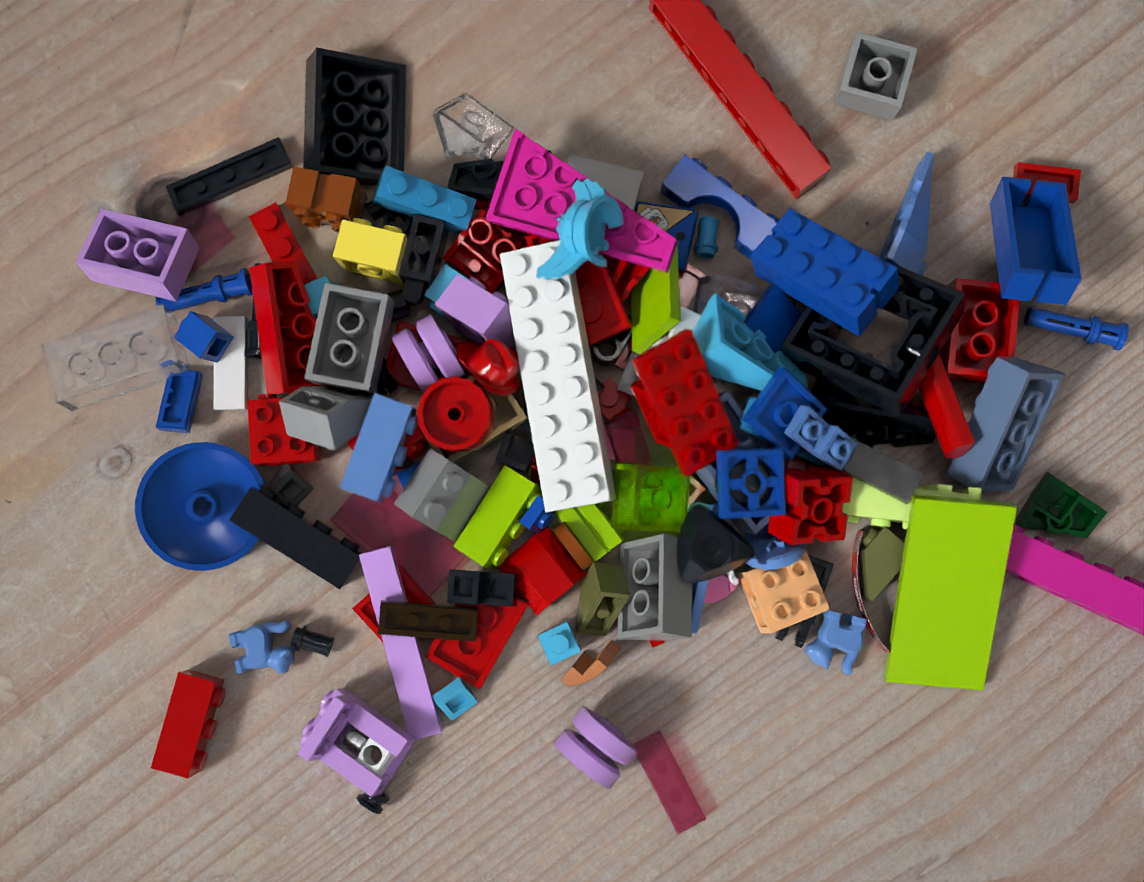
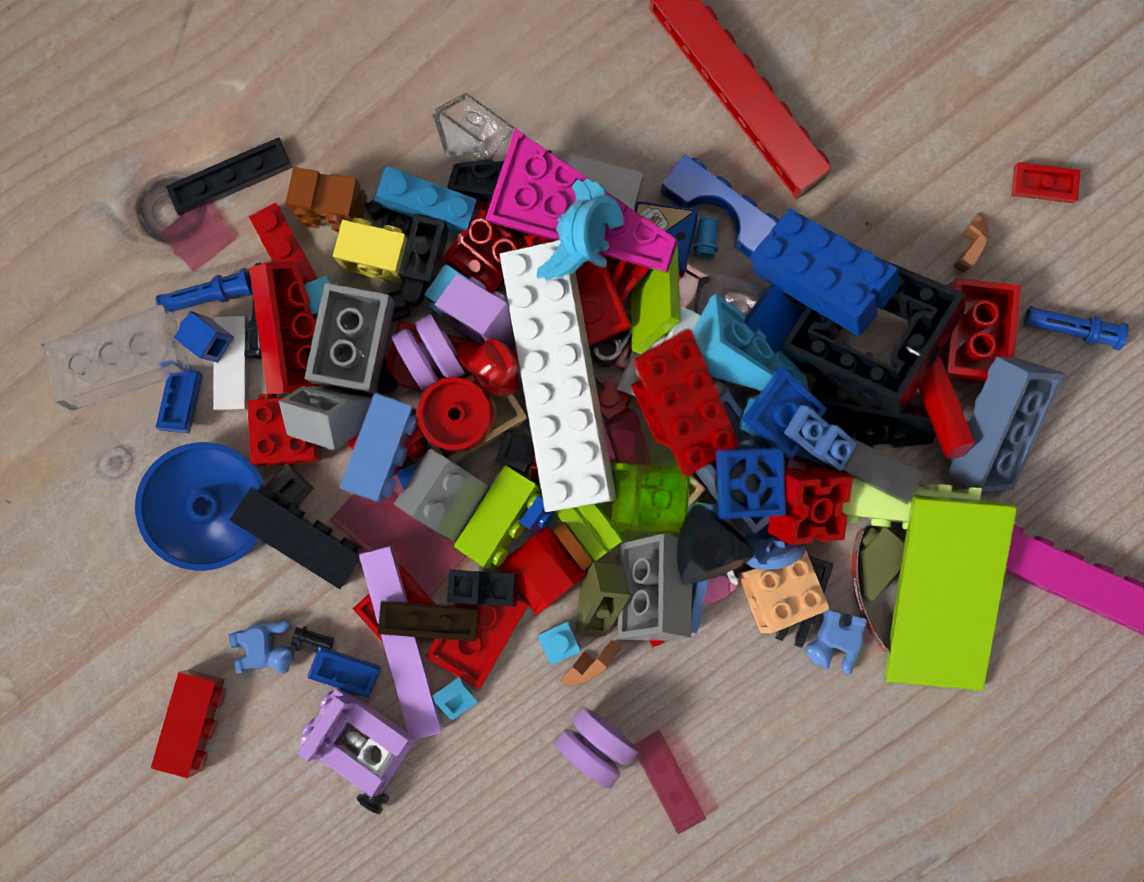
lavender brick [75,209,200,302] -> none
black slope [303,47,406,185] -> none
light grey brick [833,32,918,120] -> none
medium blue wedge [879,151,933,275] -> none
blue piece [990,177,1082,305] -> none
dark green slope [1014,472,1107,538] -> none
none -> blue plate [307,646,381,698]
none -> nougat slope [954,213,988,273]

